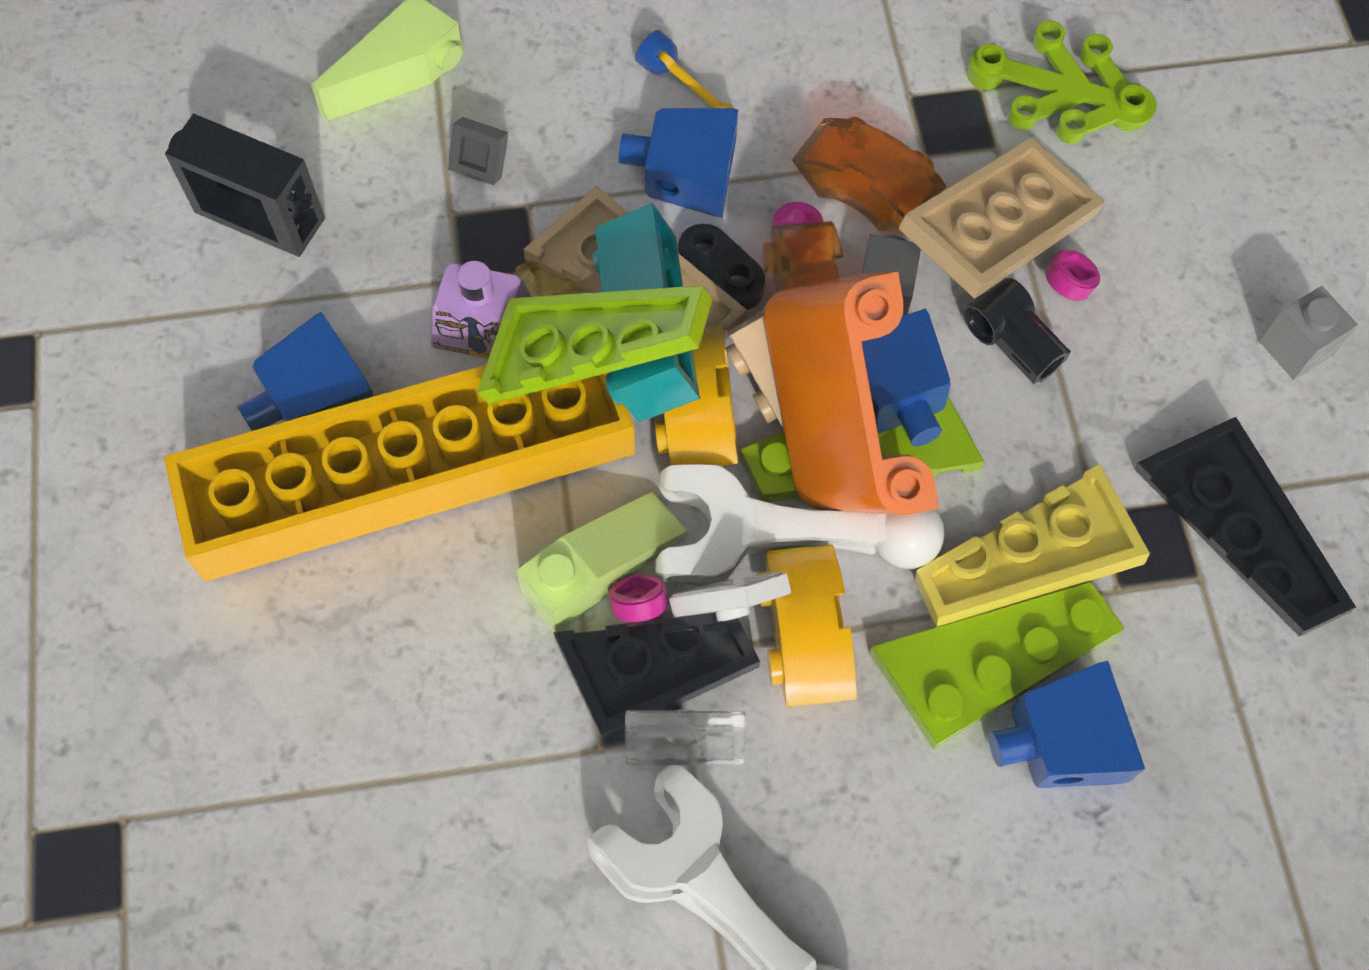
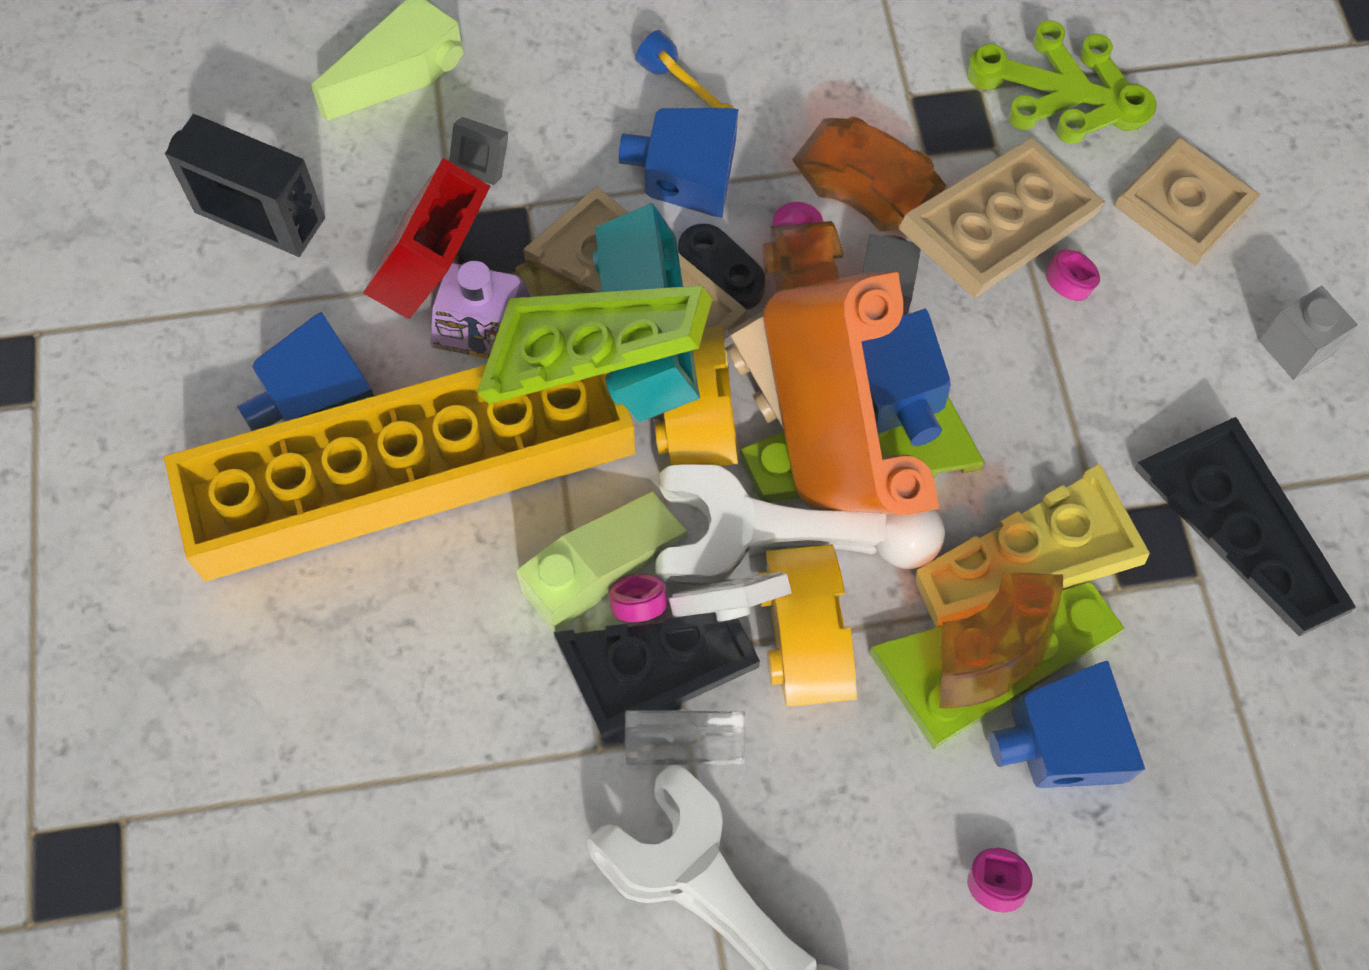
black piece [963,278,1071,384] -> none
none -> red brick [363,158,491,319]
none -> clear orange brick [939,572,1063,708]
none -> dark pink tile [967,848,1033,913]
none -> tan tile [1114,136,1261,266]

